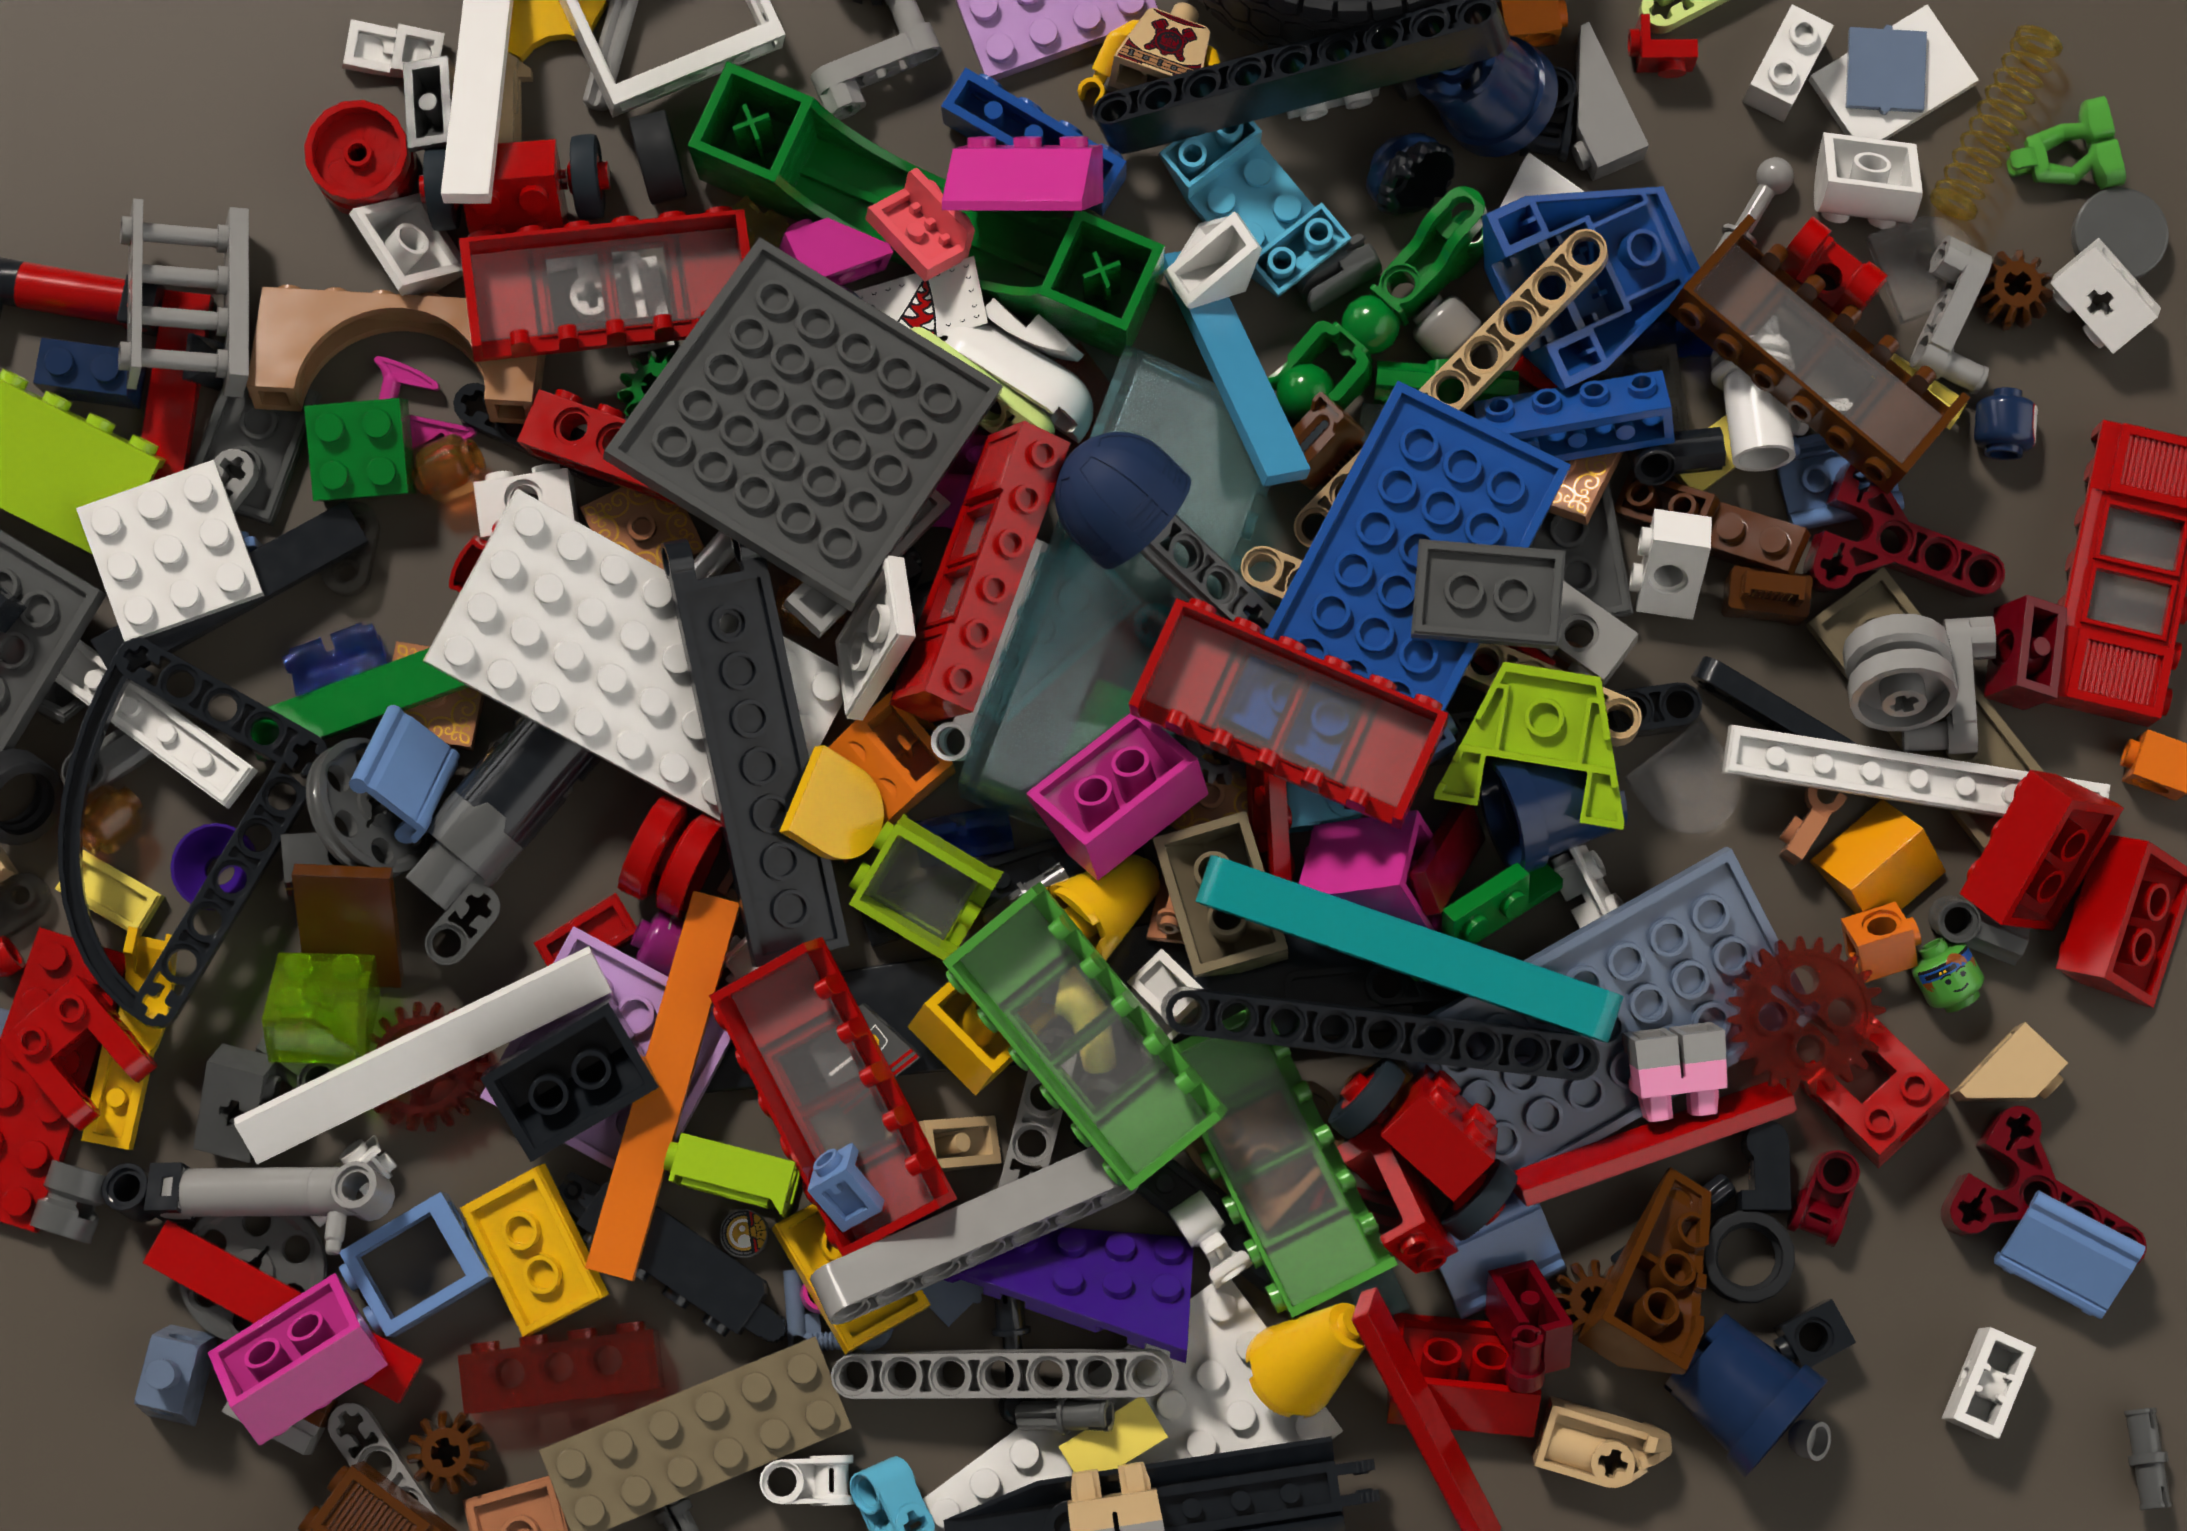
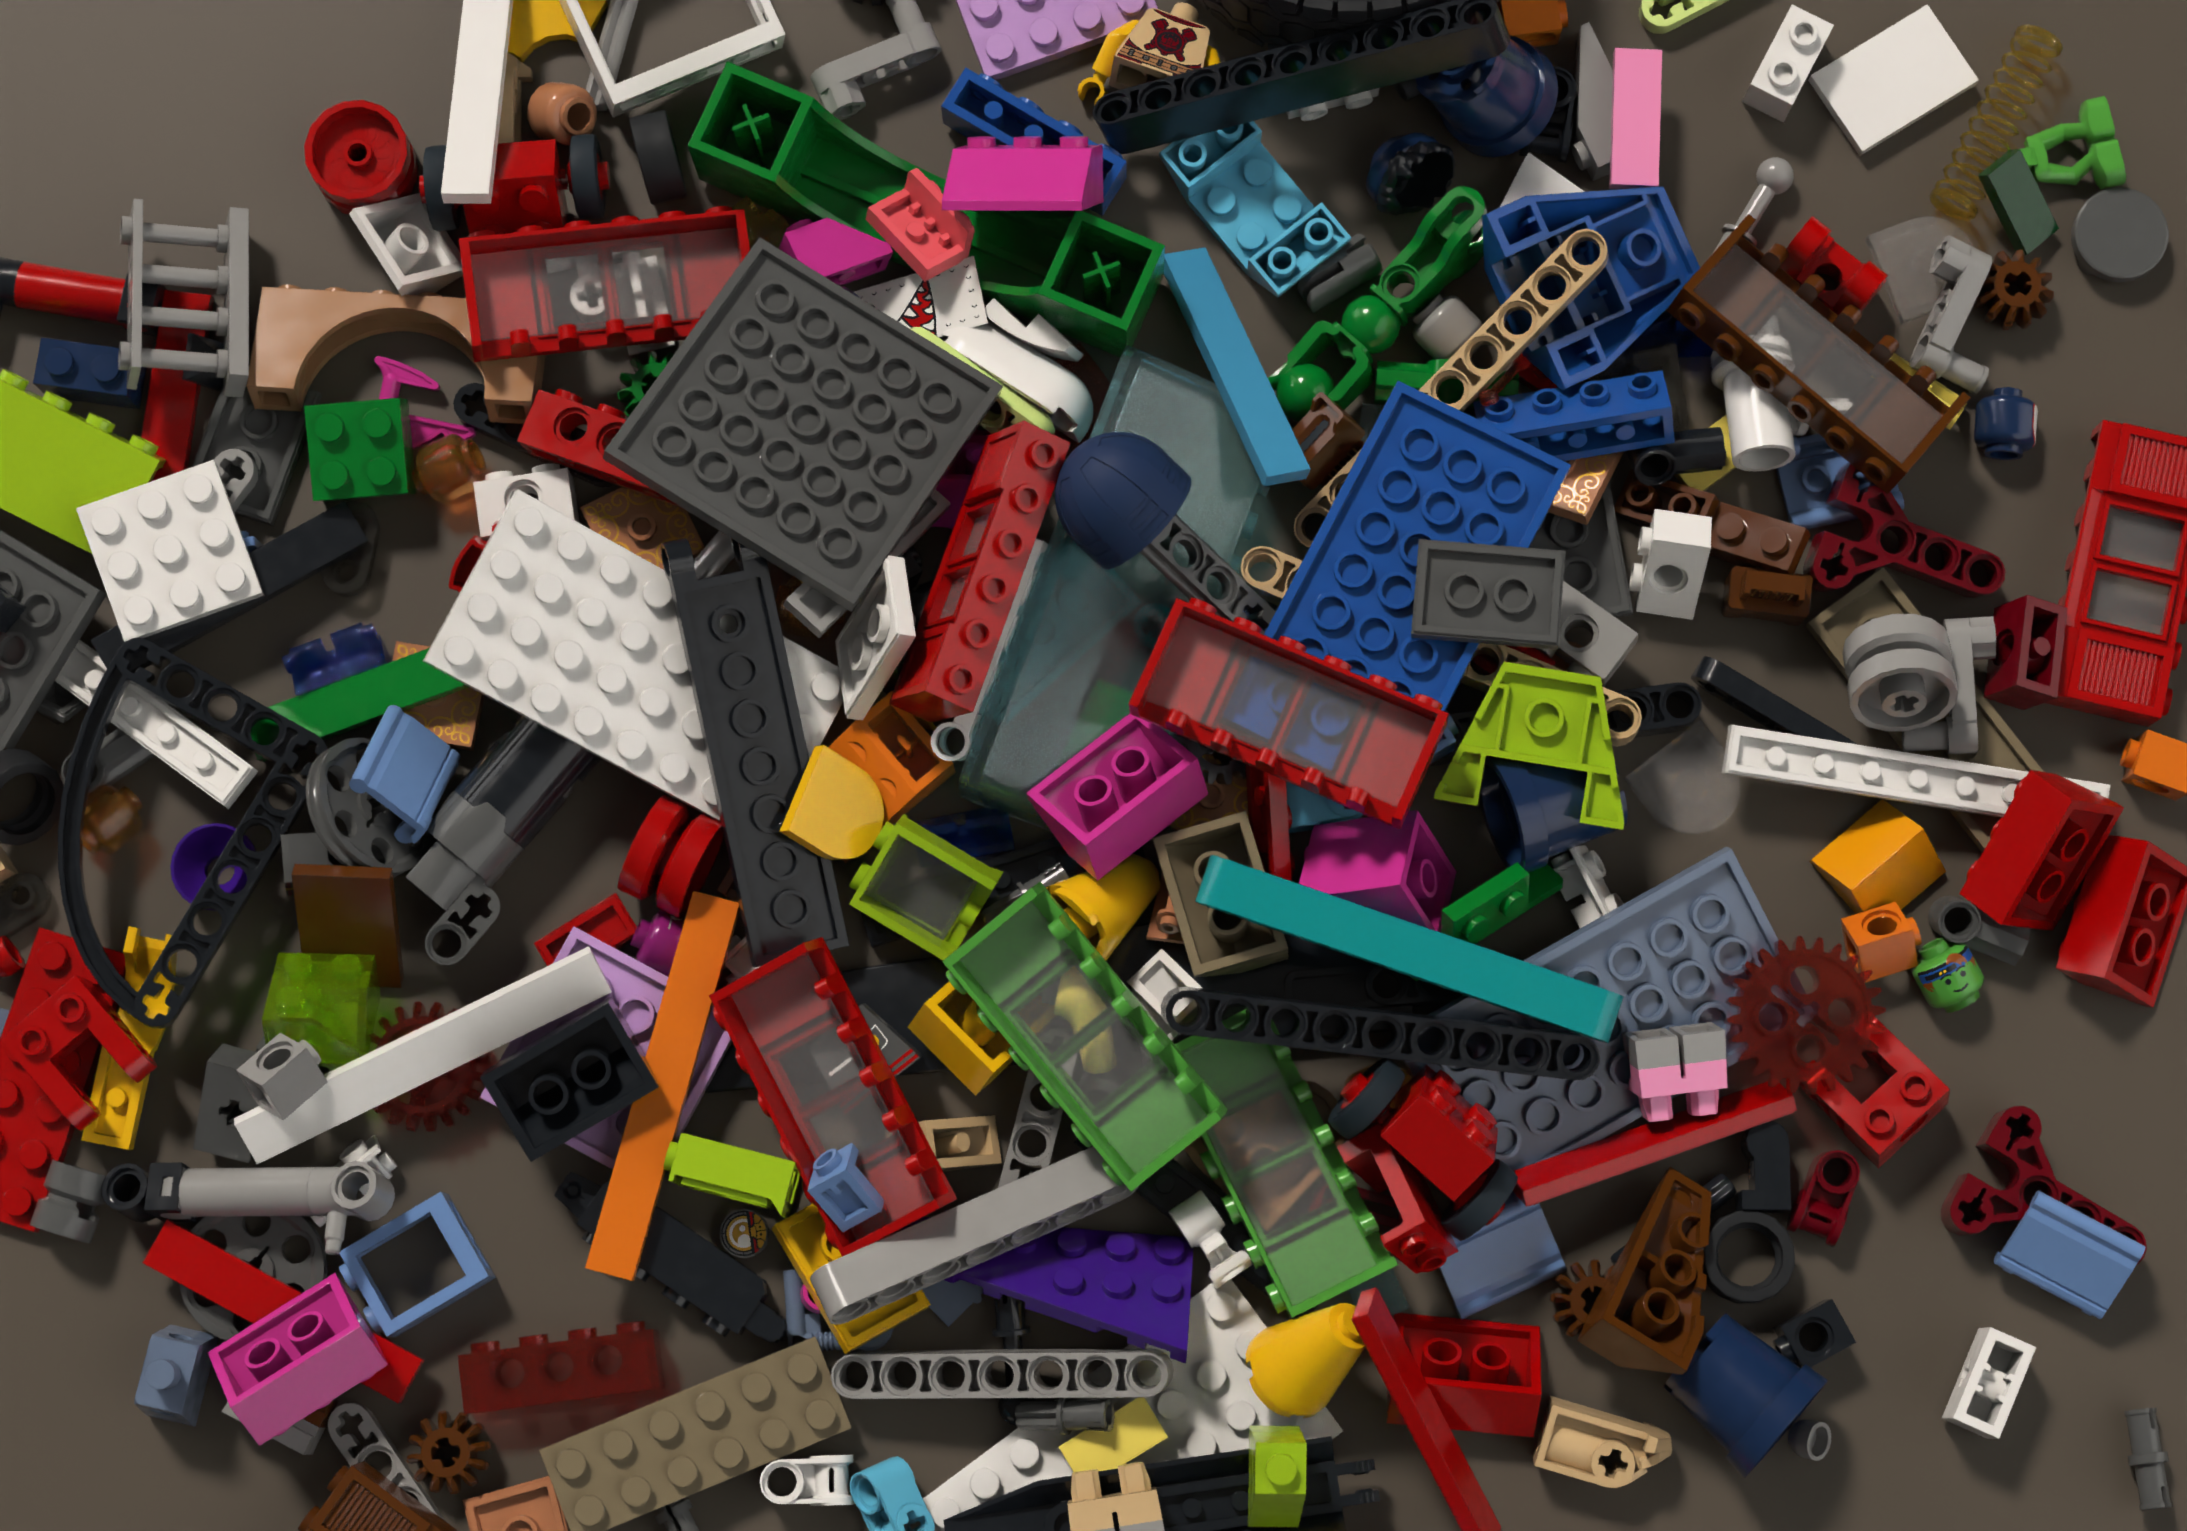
light yellow tile [55,850,165,936] -> none
white slope [342,19,445,78] -> none
slope [403,55,456,152] -> none
yellow tile [460,1163,610,1339] -> none
white slope [1163,211,1262,309] -> none
dark red tile [1409,802,1485,916] -> none
dark red hinge [1485,1260,1573,1393] -> none
red bracket [1627,14,1698,78] -> none
nougat plate [1779,787,1848,866] -> none
white brick [1814,132,1923,229] -> none
sand blue piece [1845,25,1927,115] -> none
tan slope [1950,1022,2068,1102] -> none
white brick [2050,238,2161,354] -> none
none -> light grey brick [236,1032,327,1120]
none -> nougat head [527,82,597,145]
none -> lime slope [1248,1426,1307,1527]
none -> clear red hinge [1479,353,1531,406]
none -> bright pink tile [1609,48,1662,189]
none -> dark green tile [1978,149,2059,255]

